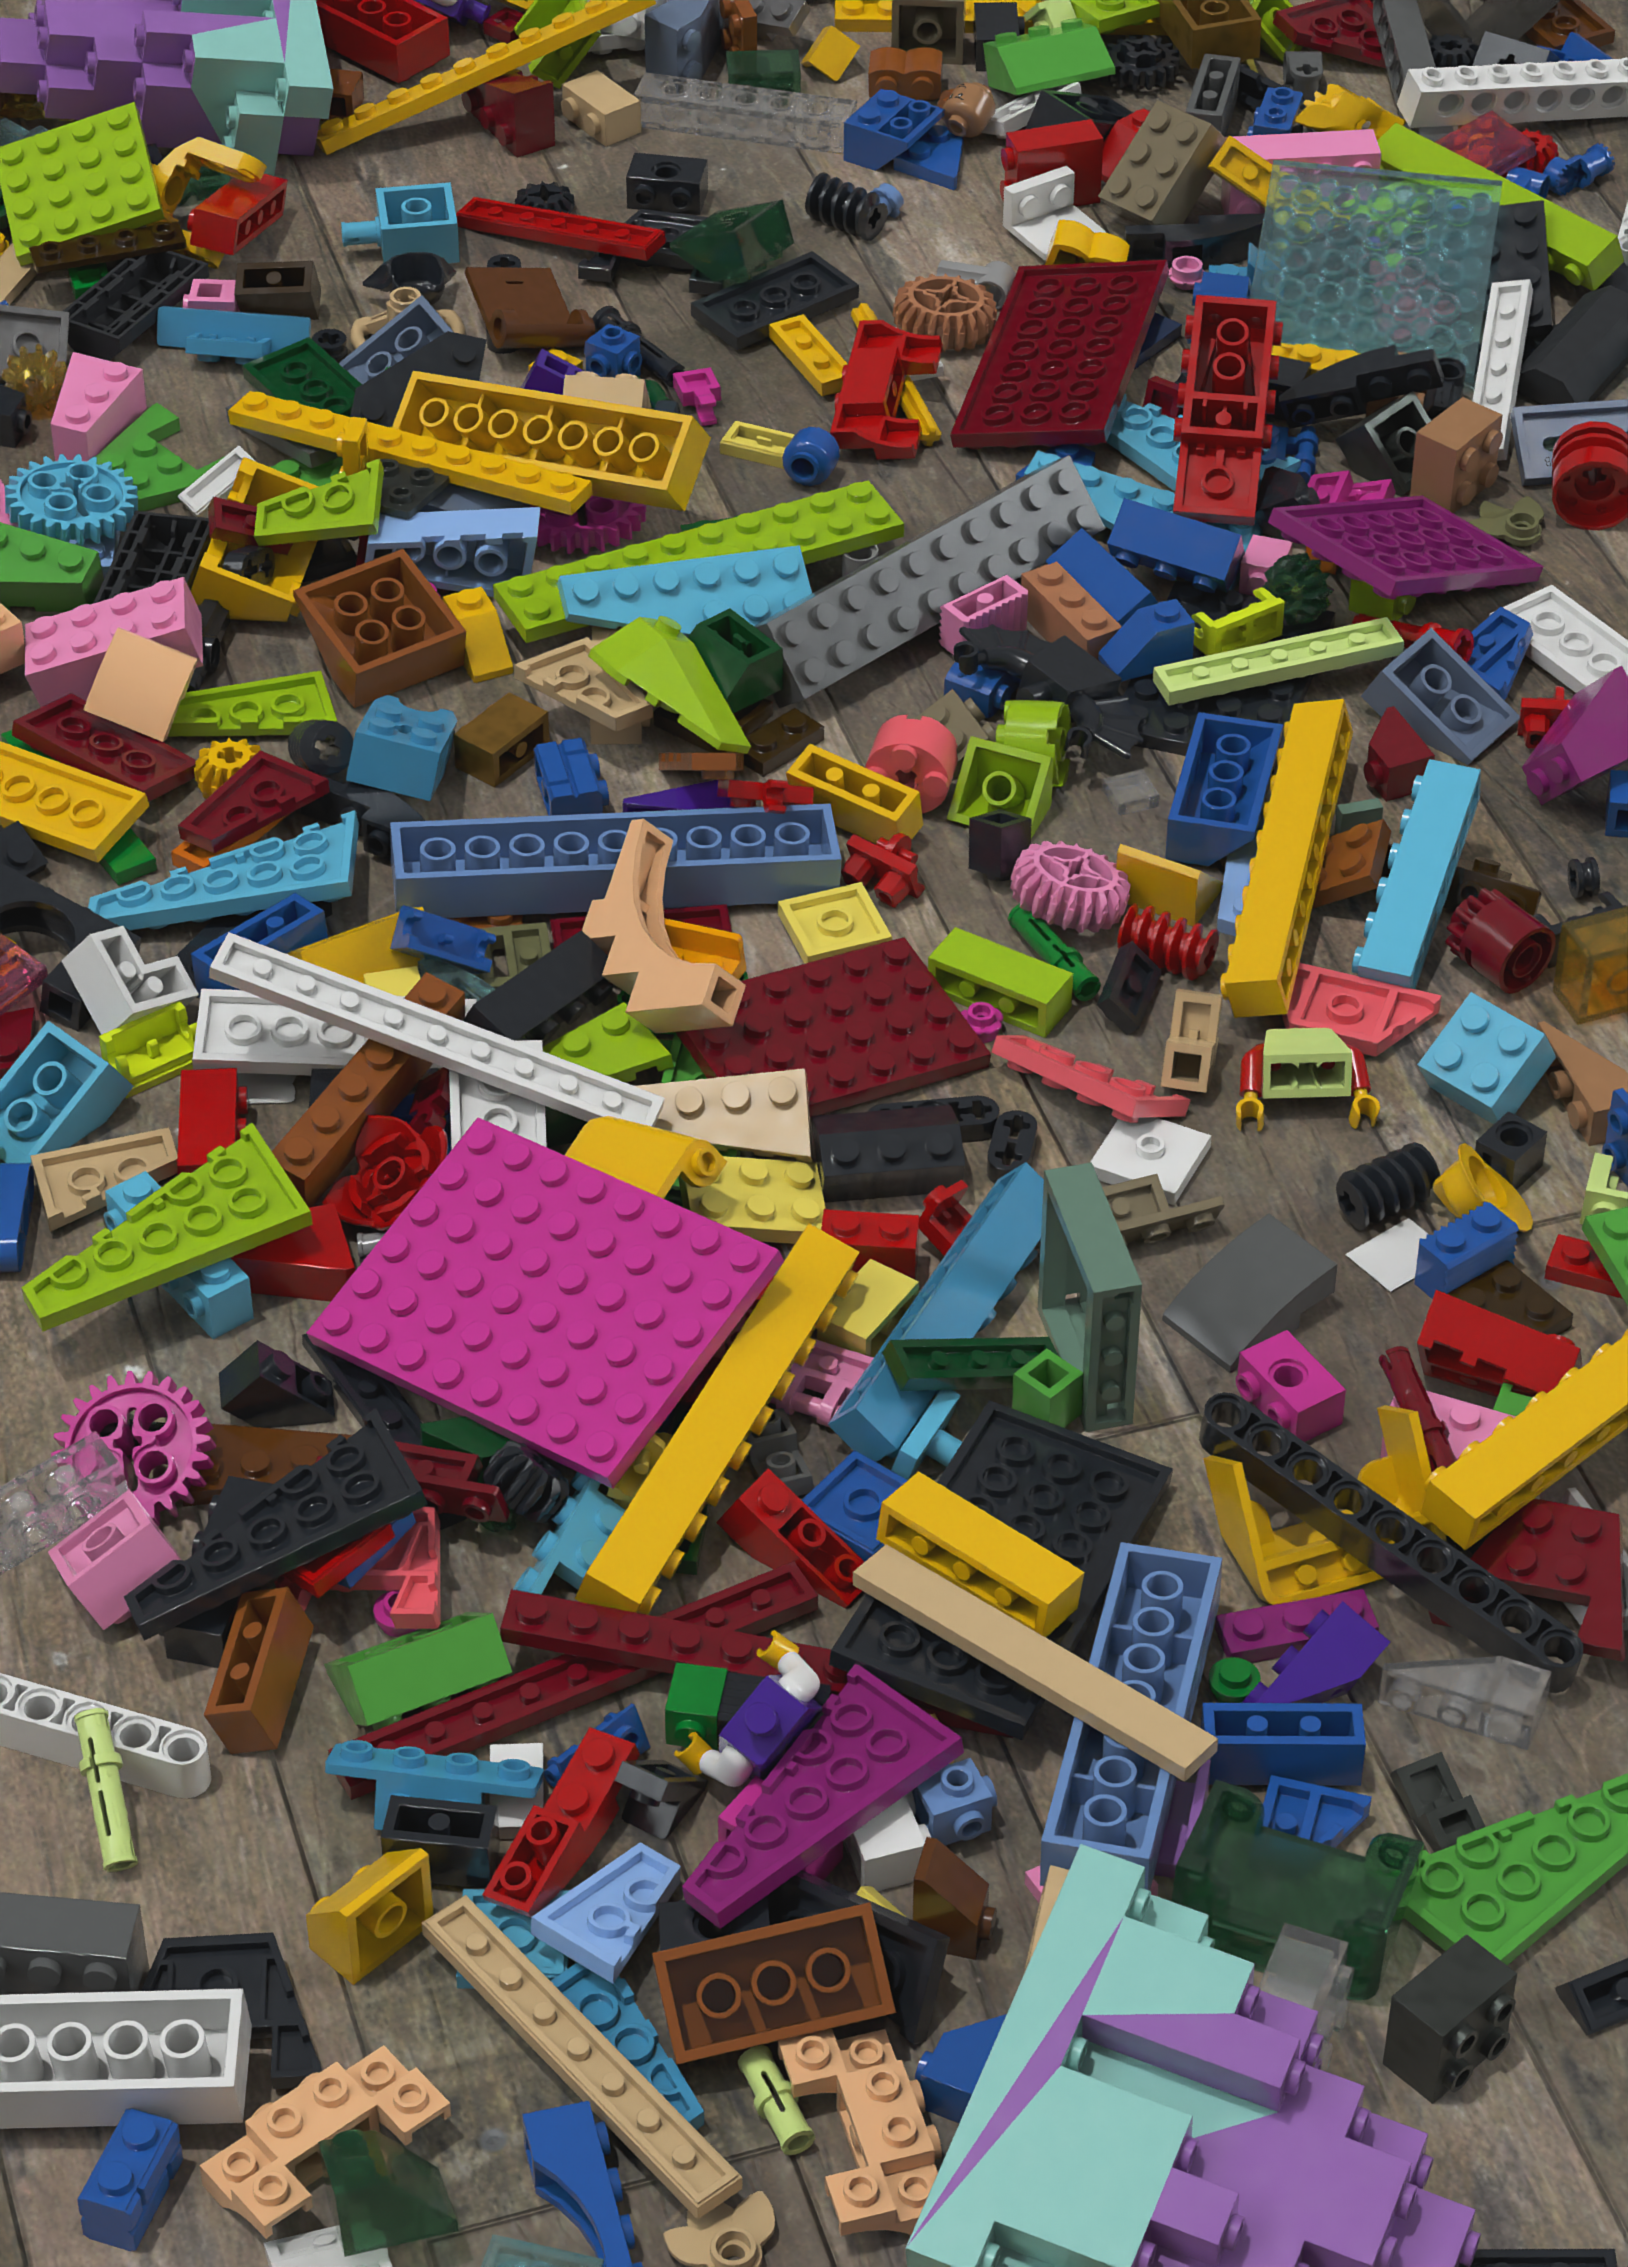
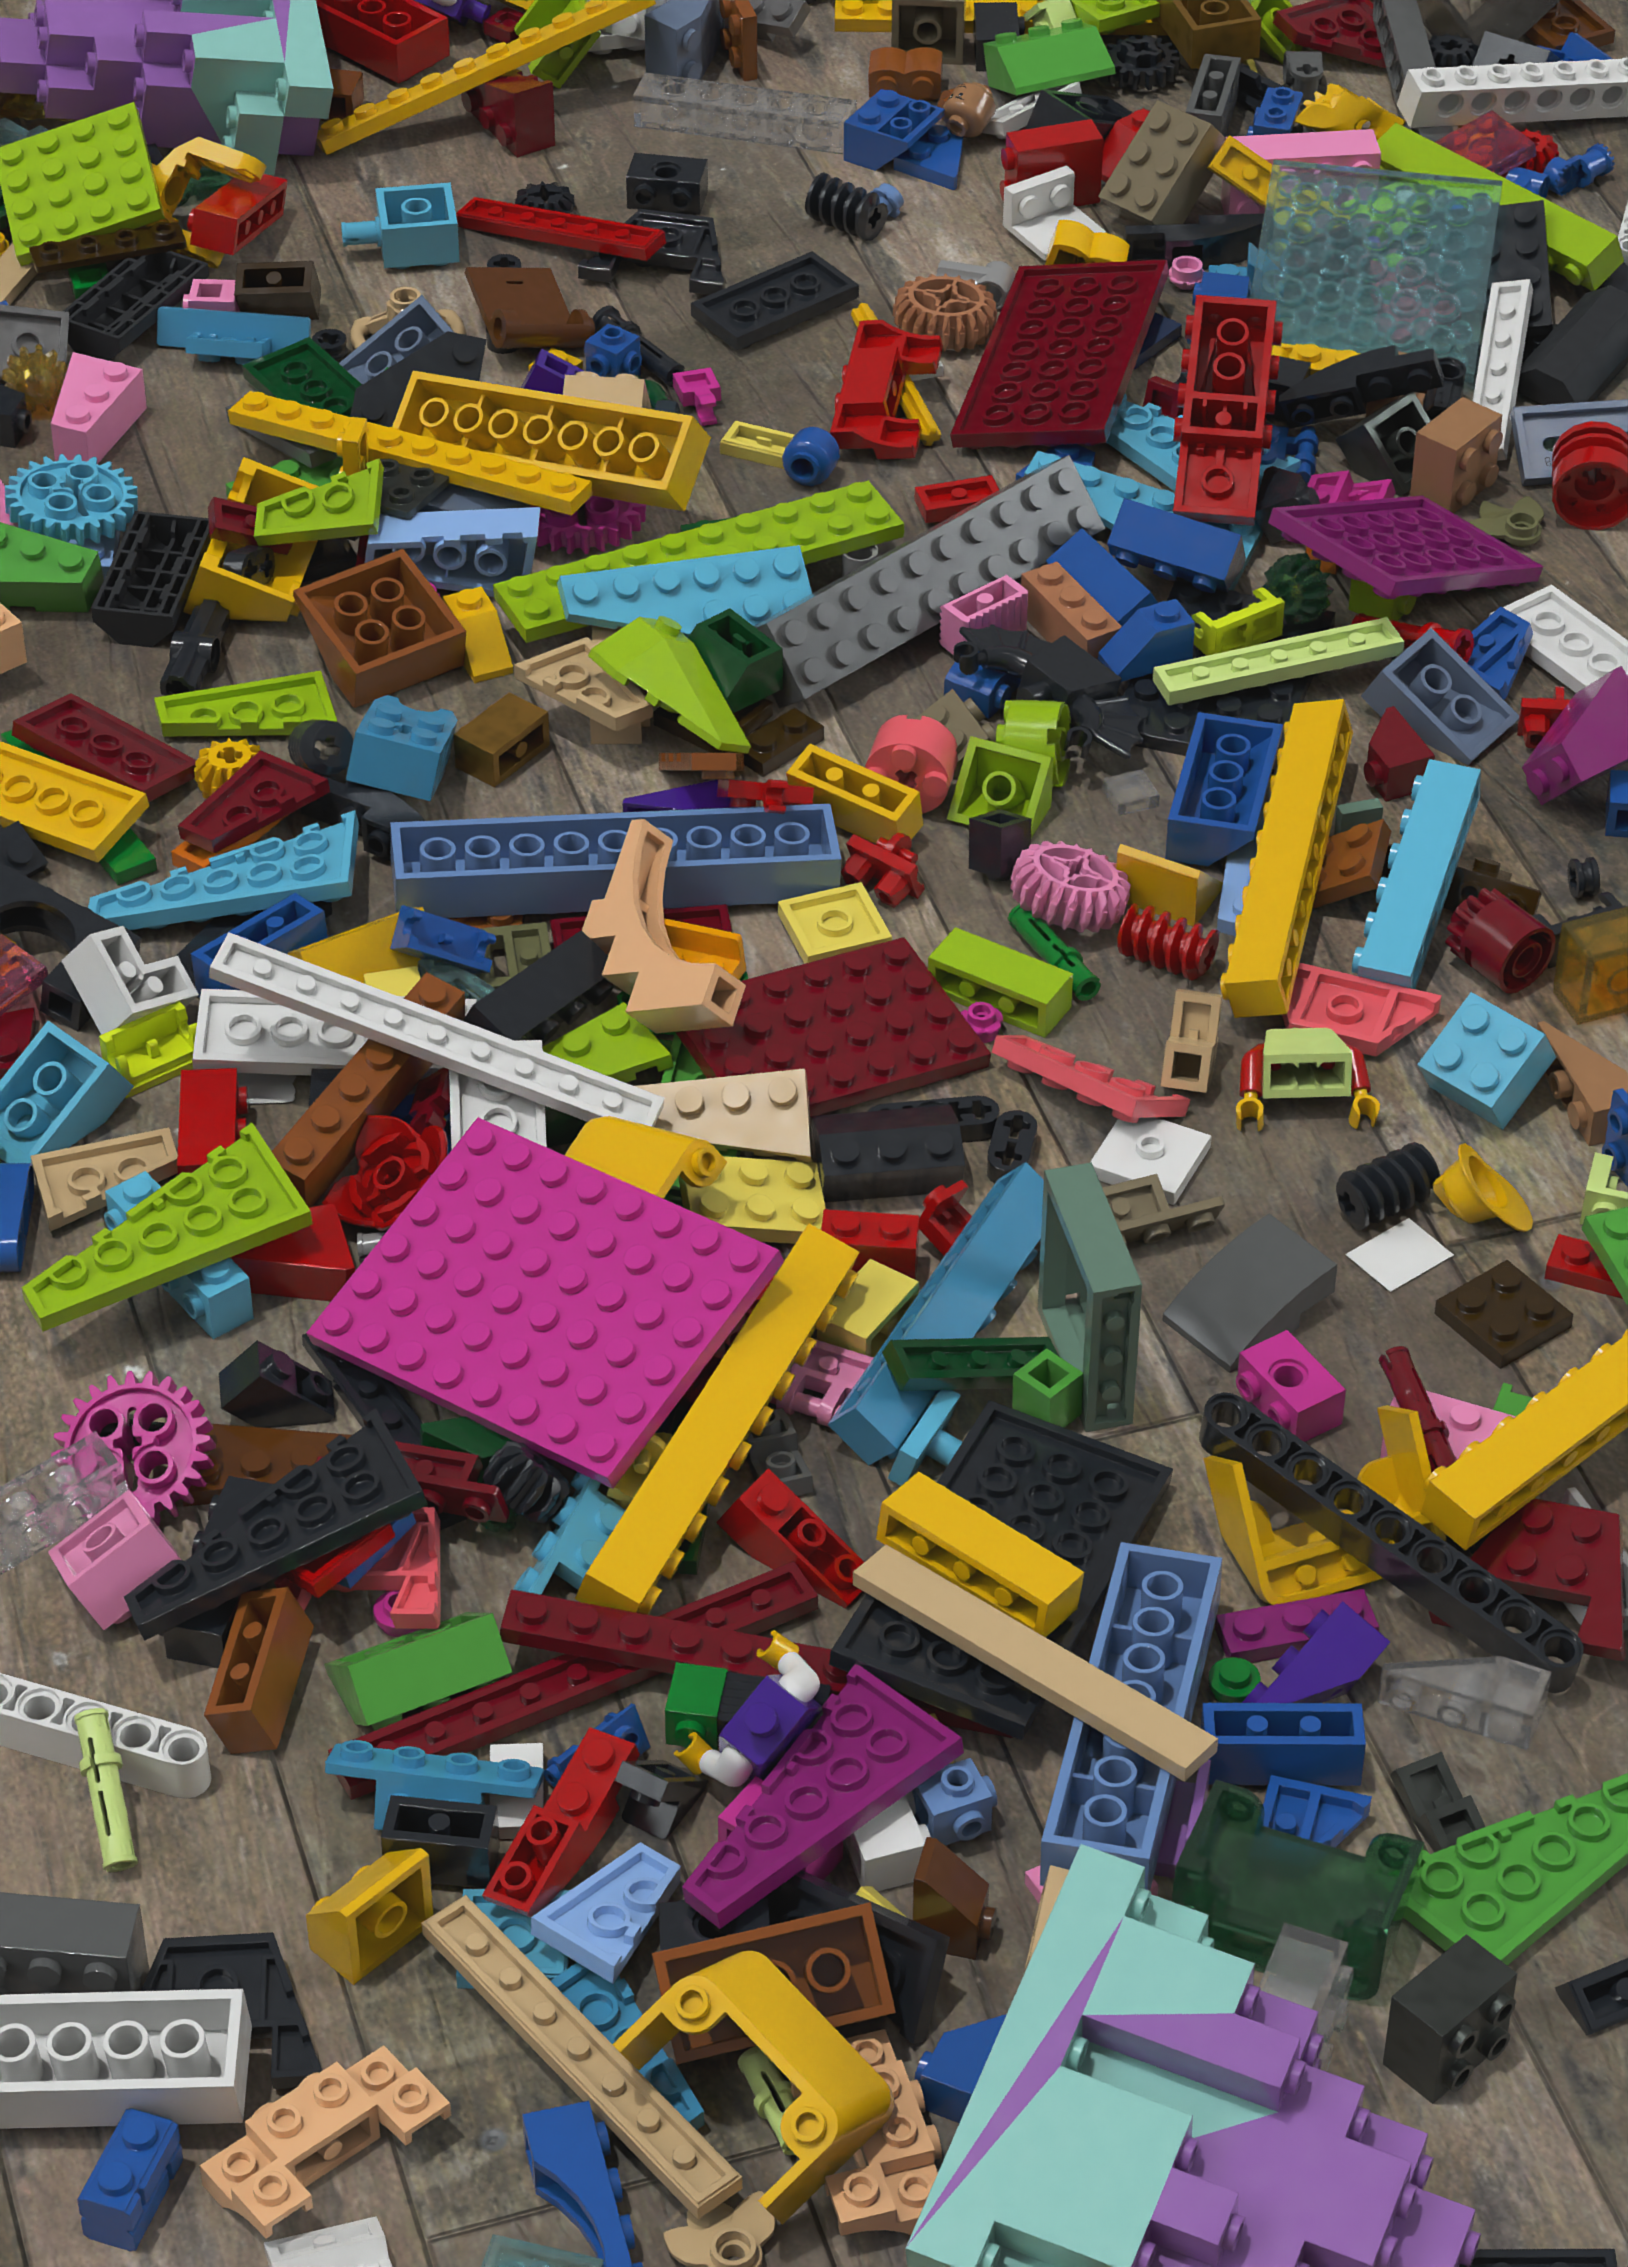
bright pink brick [25,577,203,707] -> none
light nougat slope [83,627,198,742] -> none
bright green wing [95,403,225,511] -> none
white tile [177,446,255,518] -> none
clear green slope [318,2129,459,2257] -> none
black piece [363,252,456,305] -> none
blue brick [534,738,609,816] -> none
tan brick [561,70,641,147] -> none
clear green slope [669,199,794,284] -> none
clear green brick [726,49,801,106] -> none
yellow plate [769,314,848,396] -> none
yellow panel [801,25,860,81] -> none
blue plate [802,1450,908,1561] -> none
black plate [1097,941,1162,1035] -> none
bright pink brick [1239,534,1293,598] -> none
blue brick [1414,1202,1519,1299] -> none
red wedge [1417,1290,1582,1397] -> none
black brick [1475,1111,1547,1190] -> none
none -> yellow windscreen [612,1951,894,2225]
none -> red plate [914,475,999,523]

